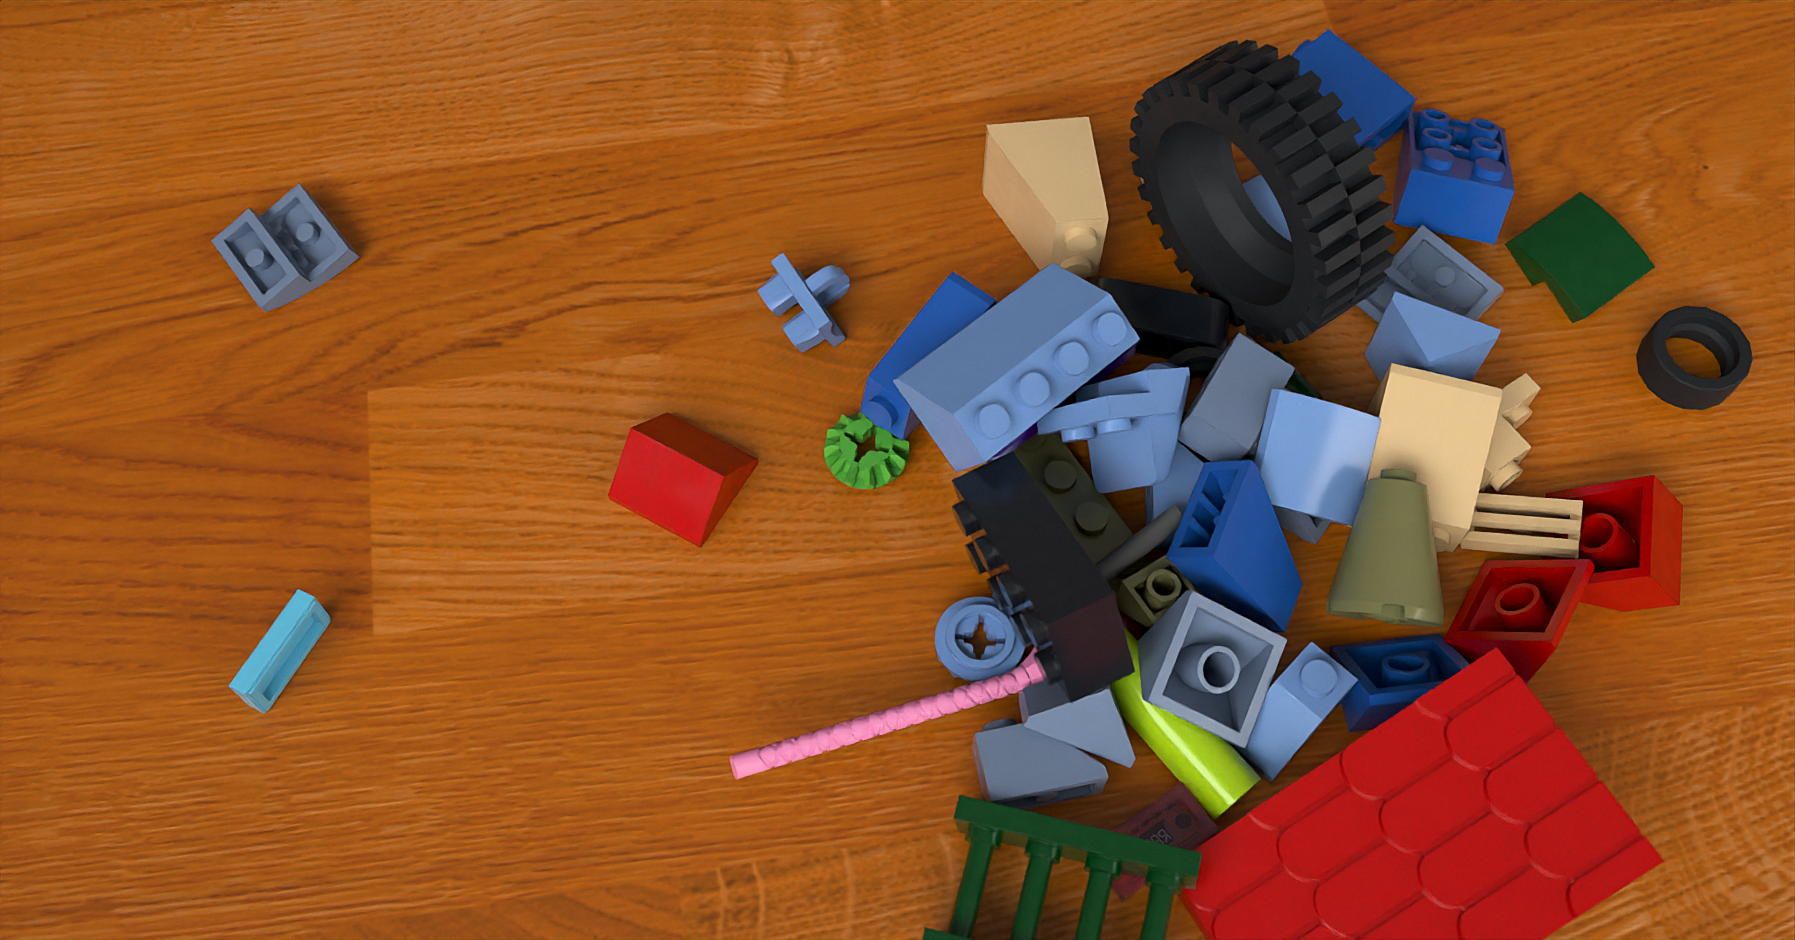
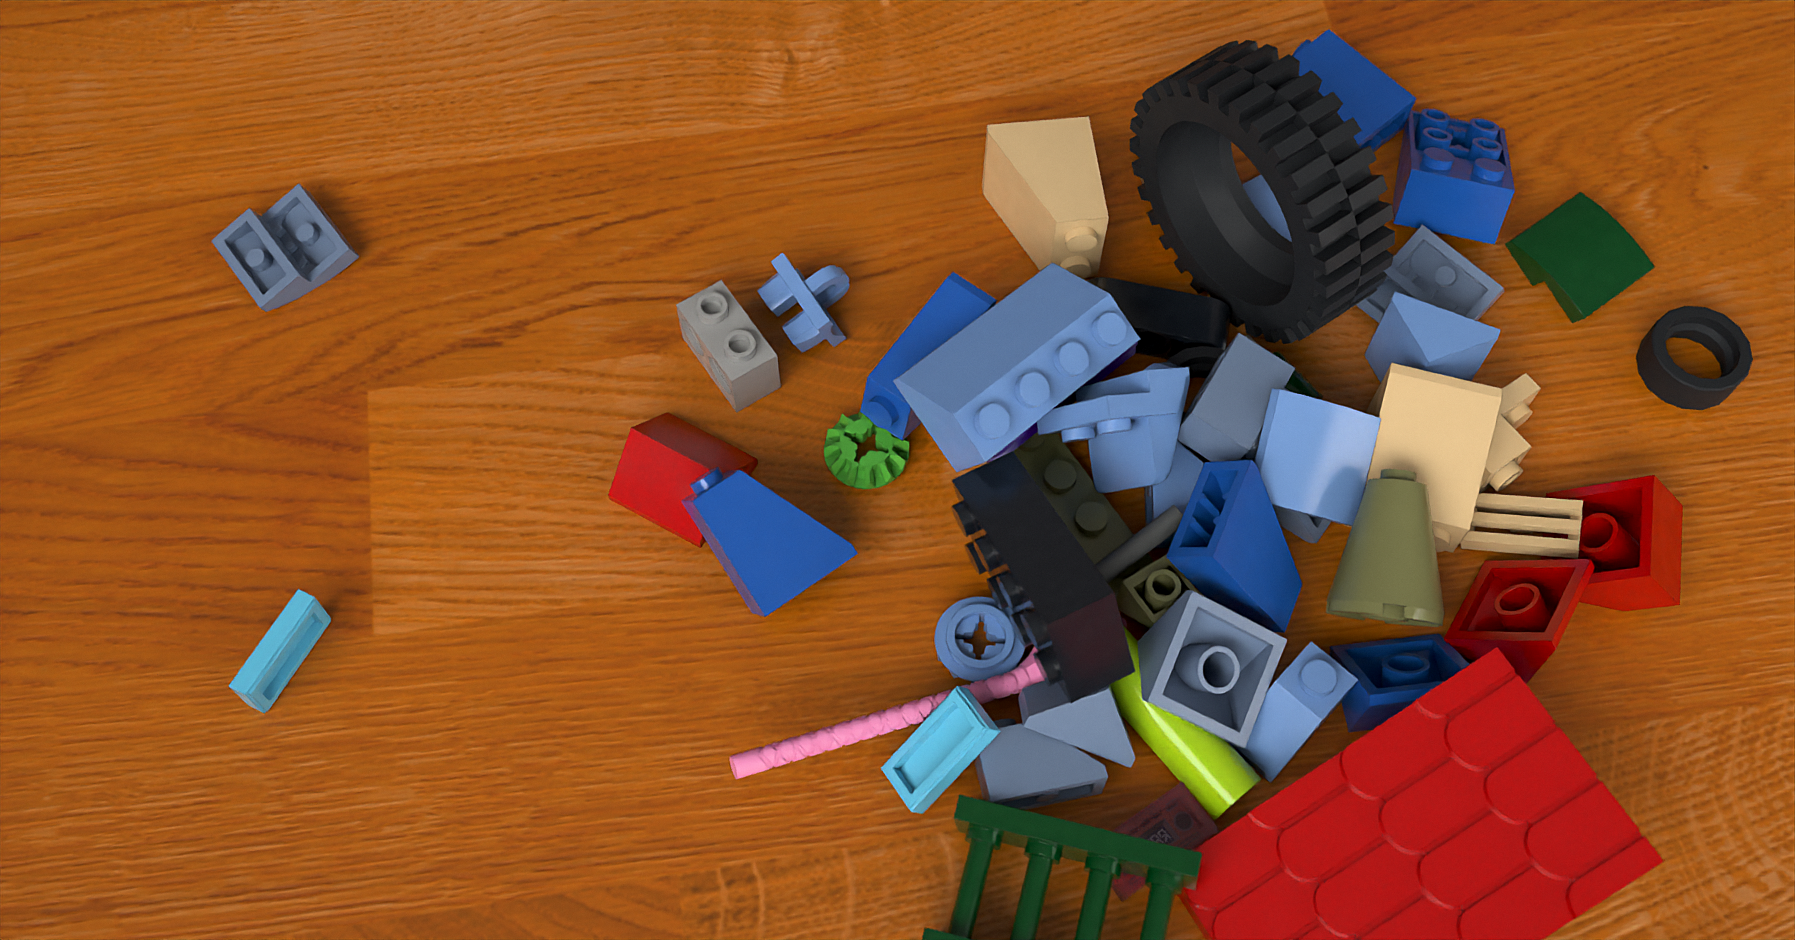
none -> light grey brick [676,280,781,413]
none -> blue slope [681,467,858,617]
none -> medium azure tile [881,686,1001,814]

